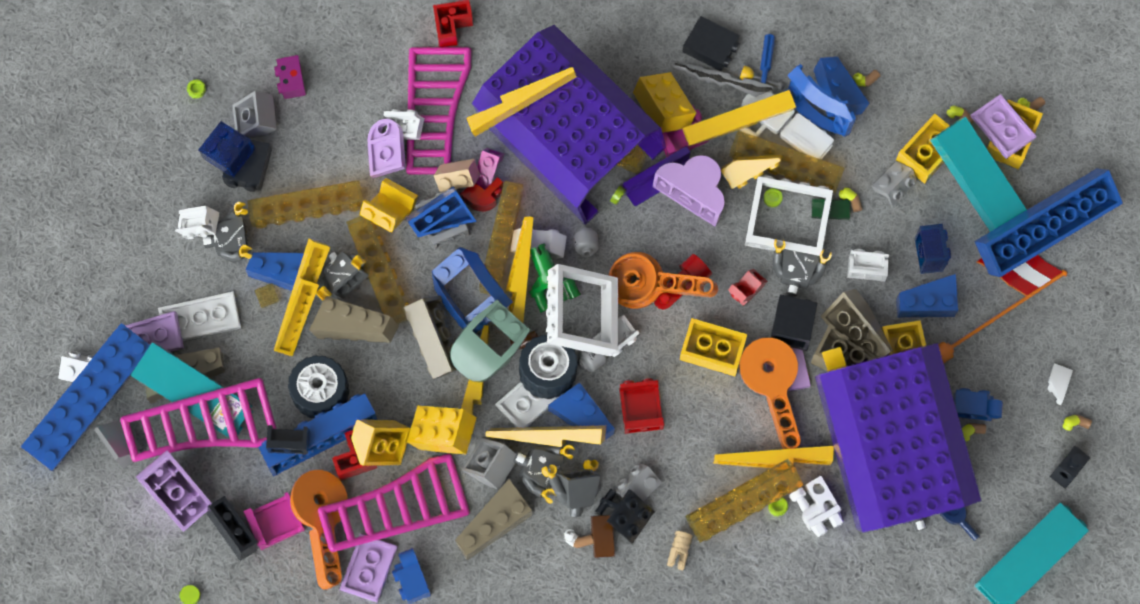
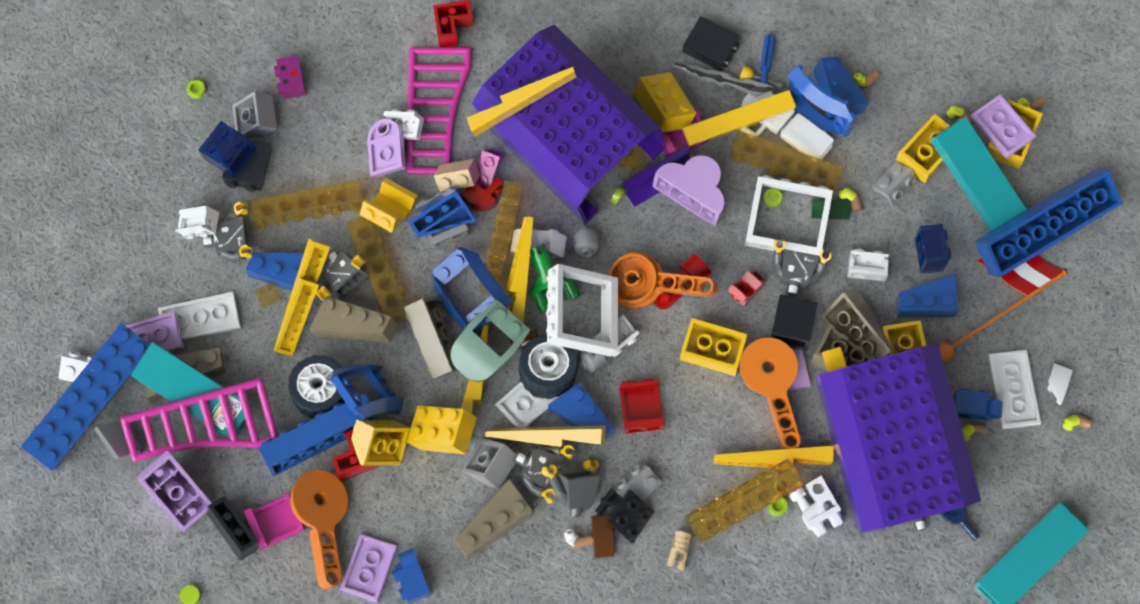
black panel [266,425,310,454] -> none
dark pink bar [318,453,470,552] -> none
yellow slope [721,155,782,189] -> none
black torso [1049,446,1090,489] -> none
none -> blue wedge [330,364,404,420]
none -> white tile [988,350,1041,429]

